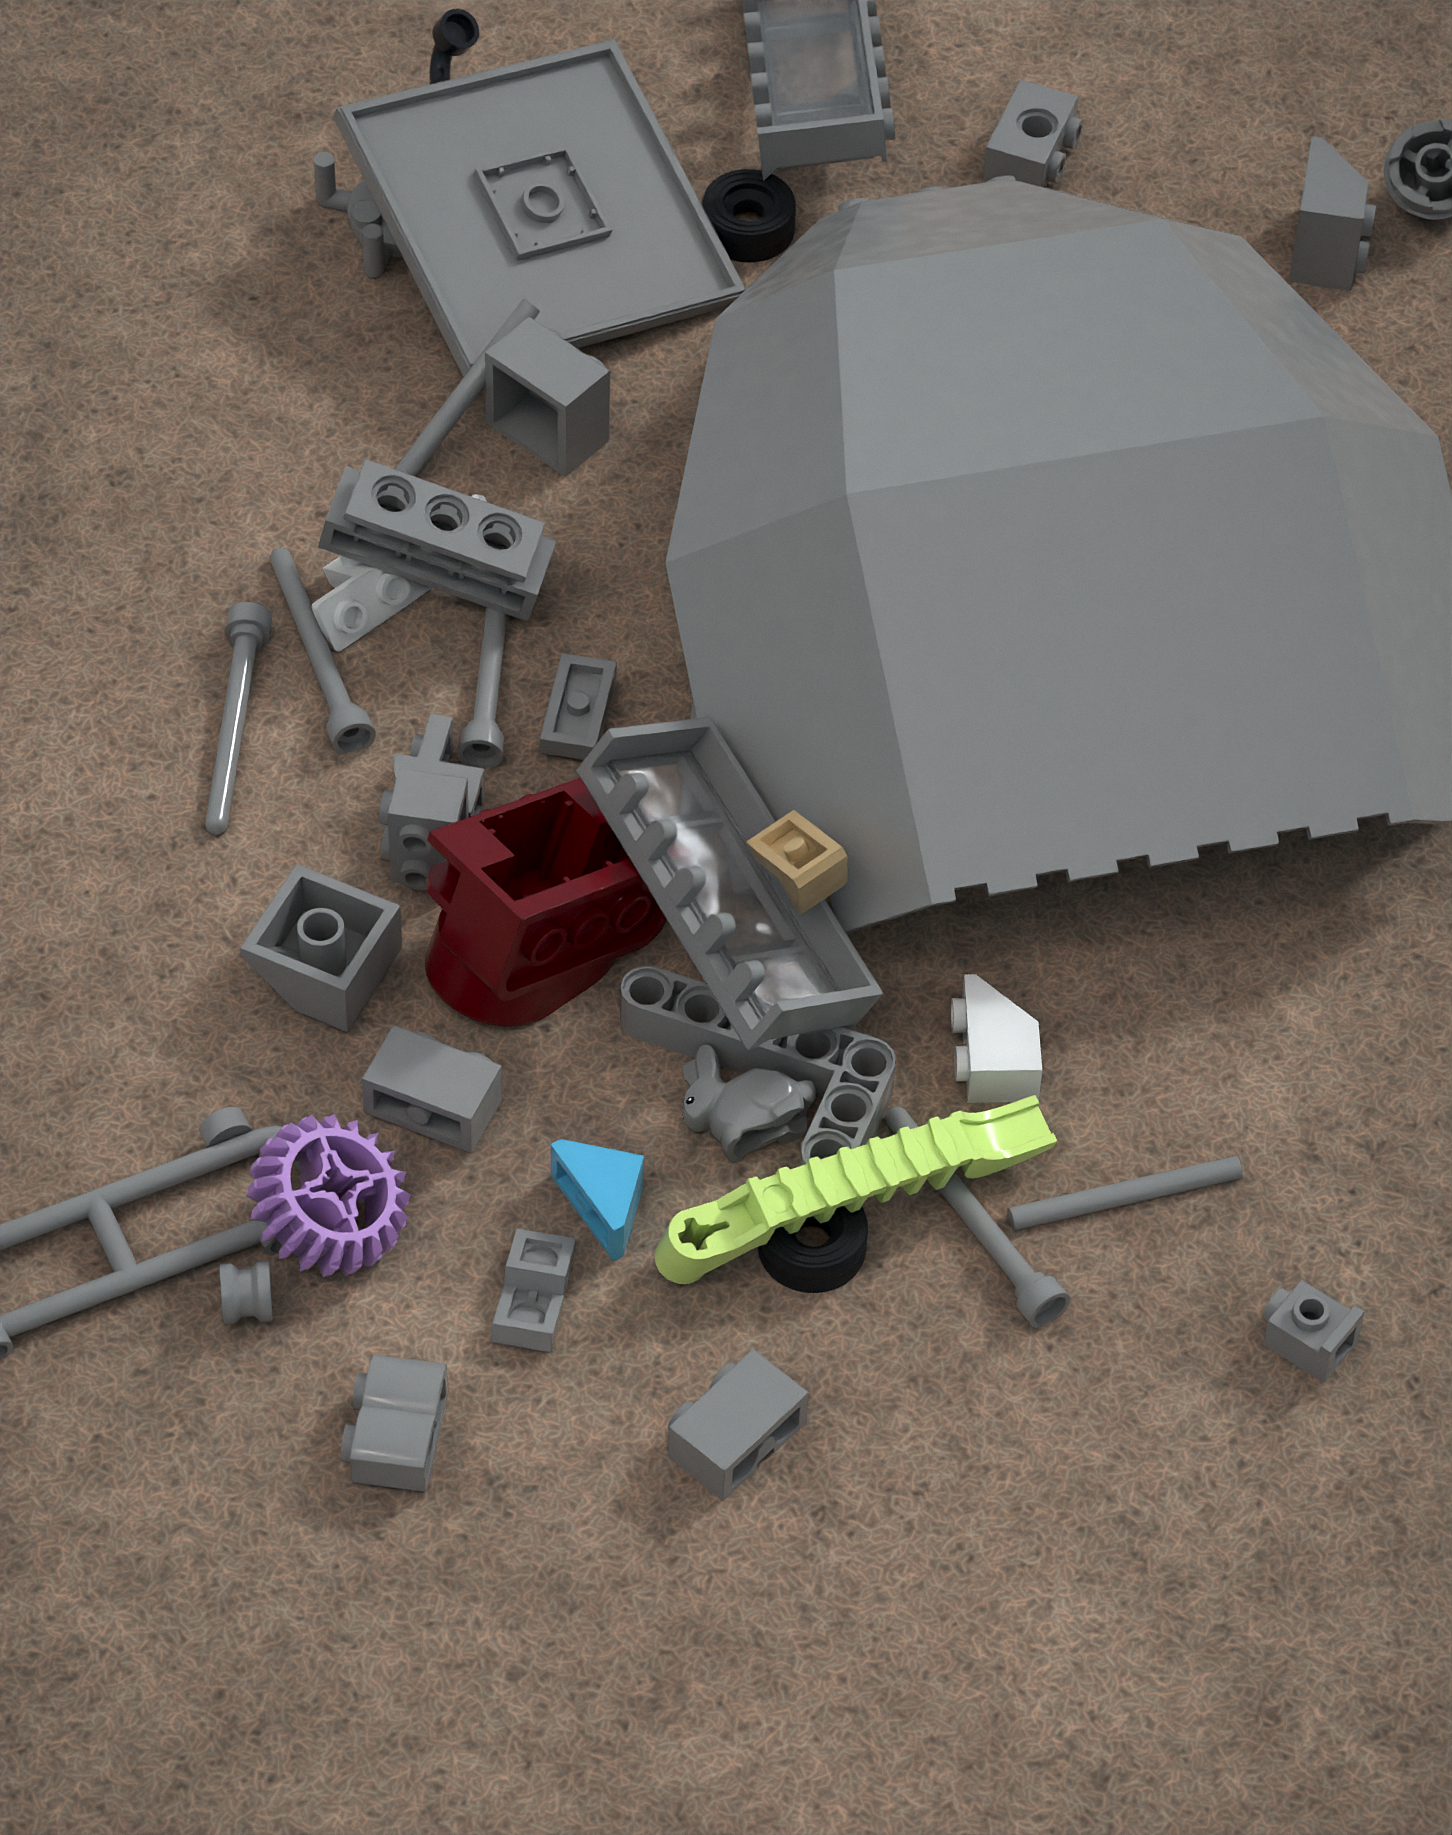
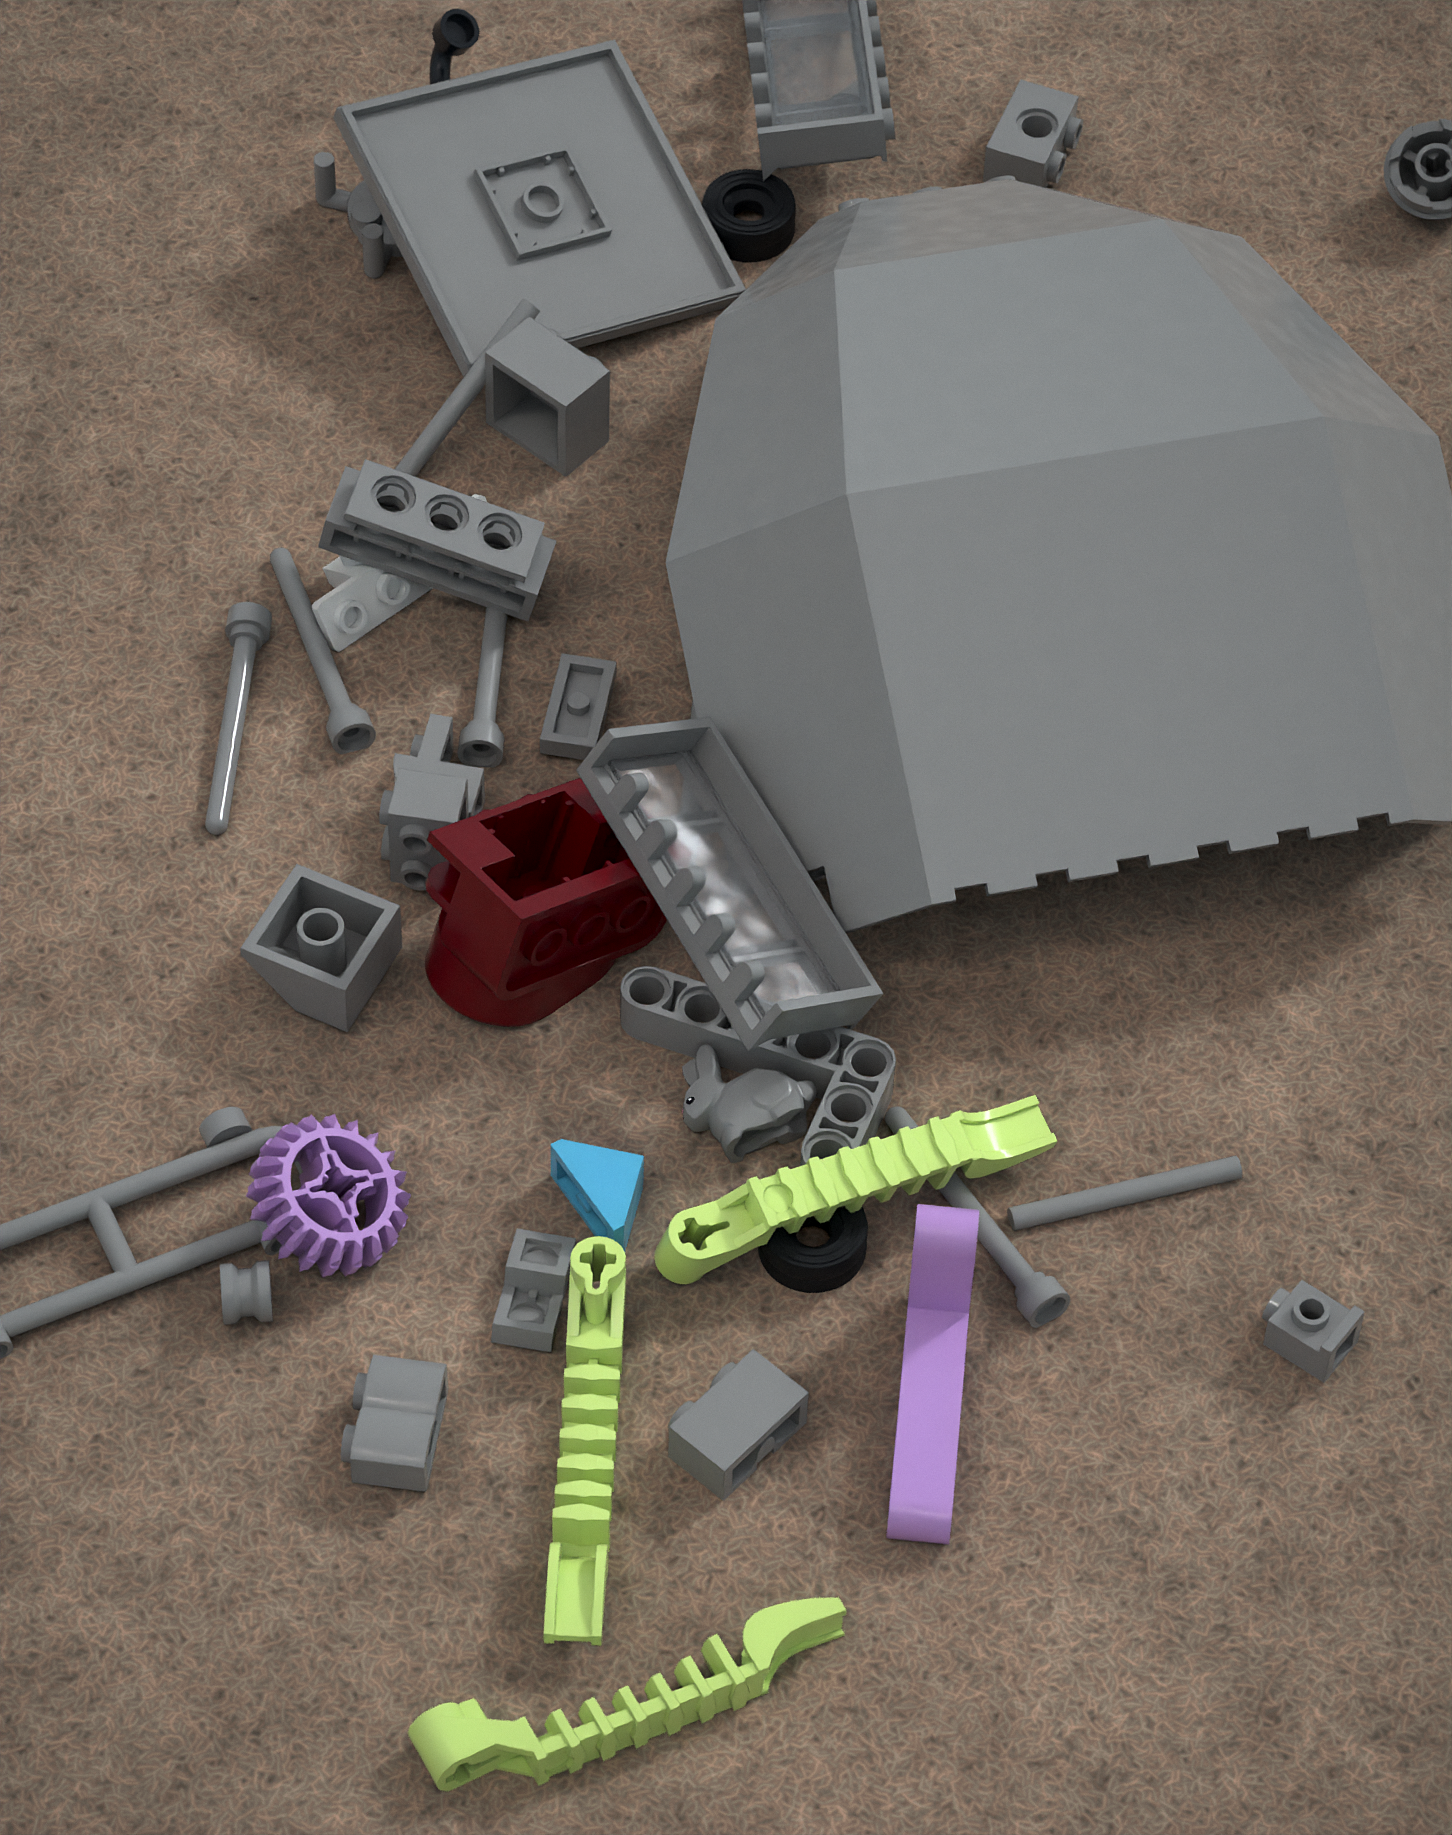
light grey brick [362,1025,502,1153] -> none
tan slope [746,810,848,914] -> none
white slope [951,974,1042,1103] -> none
light grey slope [1289,136,1376,291] -> none
none -> yellowish green piece [408,1597,846,1791]
none -> yellowish green piece [544,1236,626,1646]
none -> lavender beam [886,1204,980,1544]

